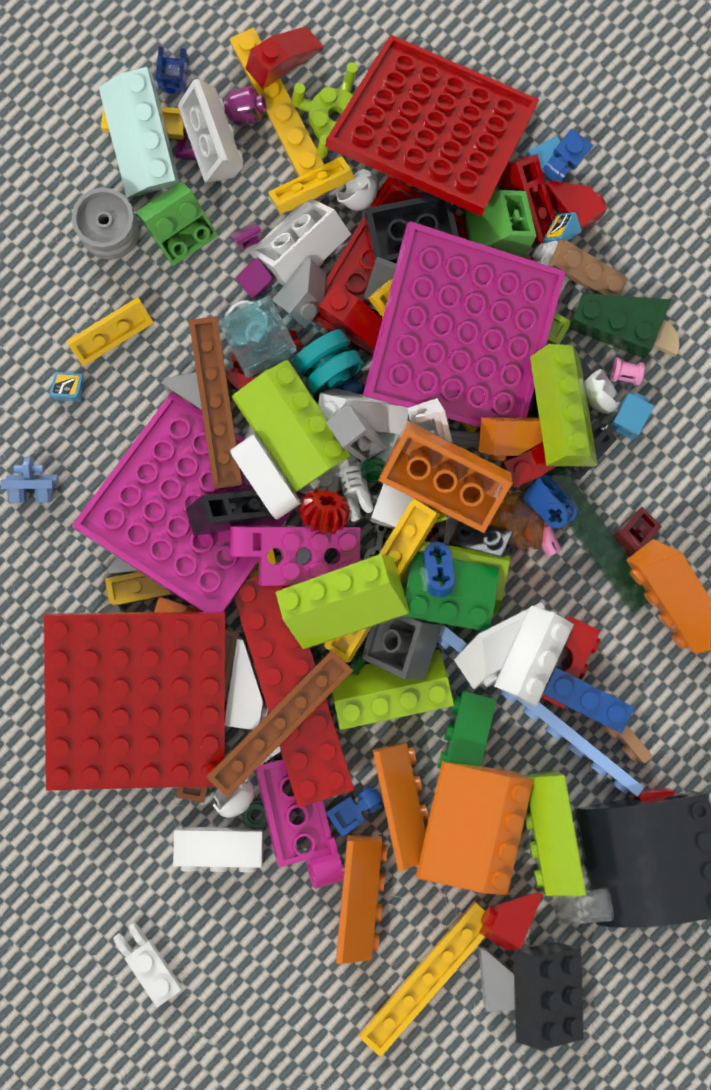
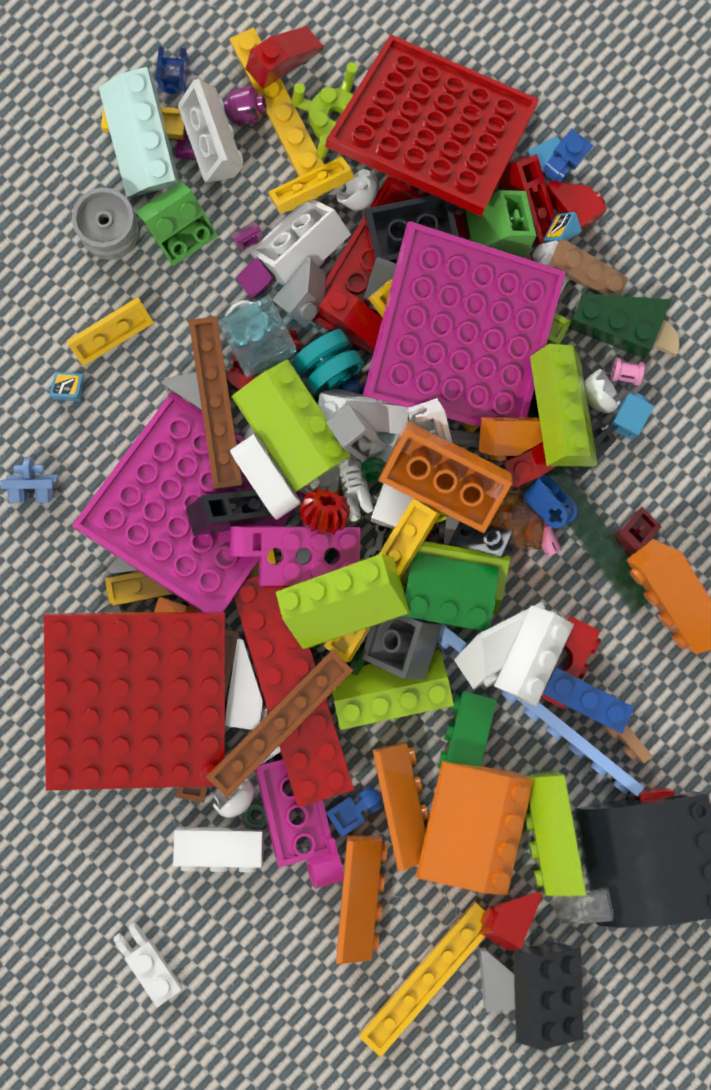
blue beam [423,542,455,598] -> none

